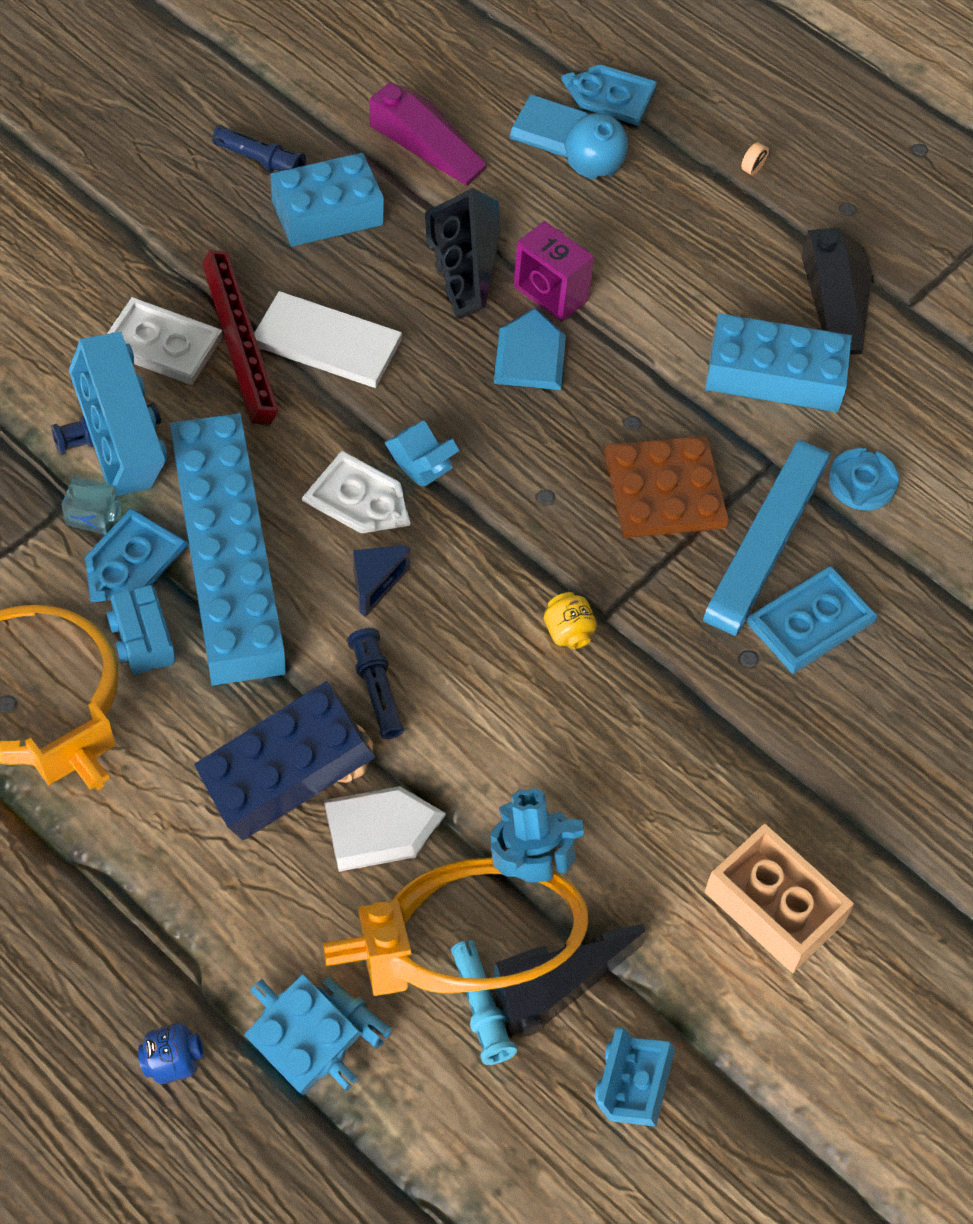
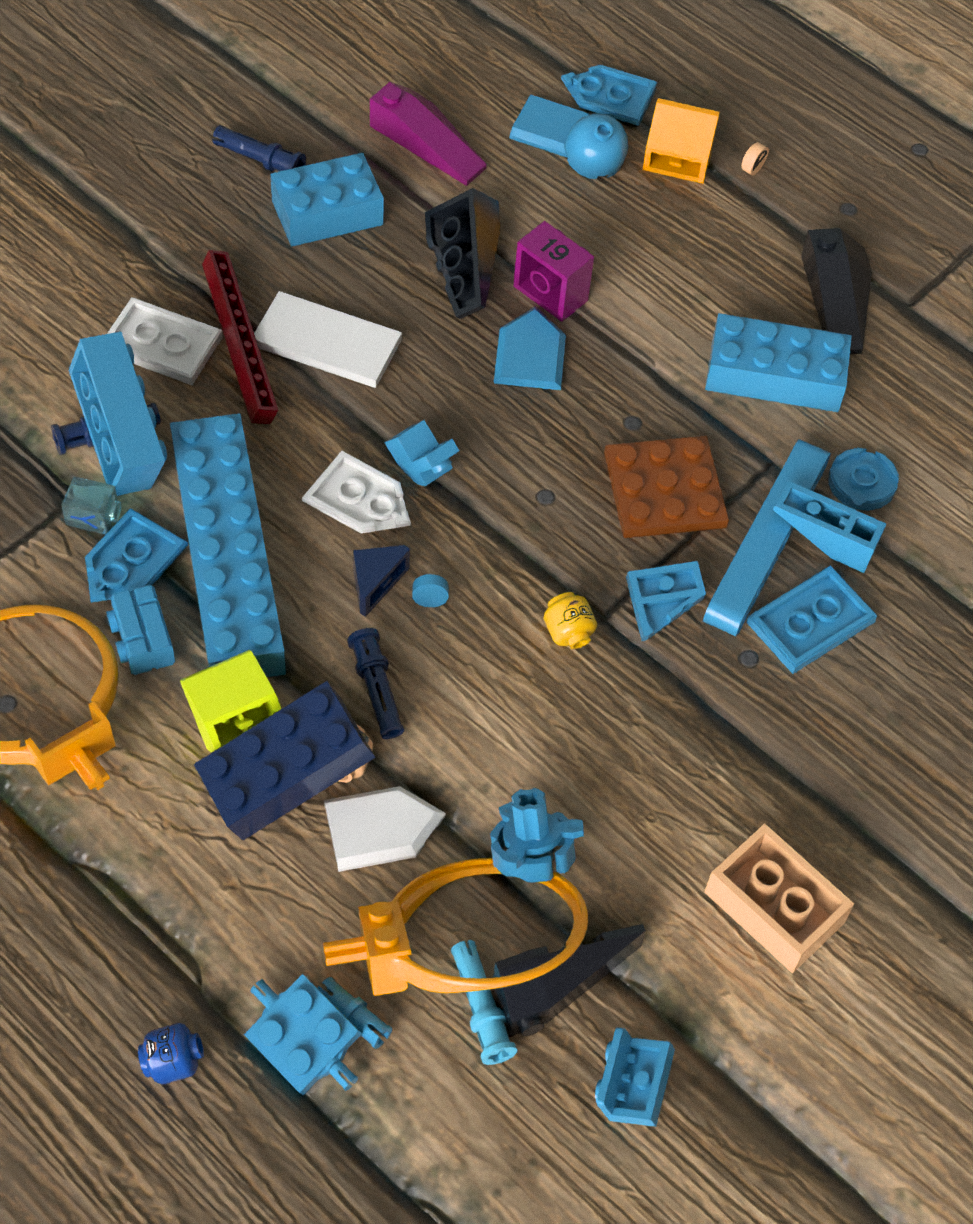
none -> neon yellow slope [180,650,281,753]
none -> dark azure tile [412,574,449,607]
none -> dark azure wing [626,561,706,641]
none -> light orange slope [642,98,720,184]
none -> dark azure slope [773,480,887,573]

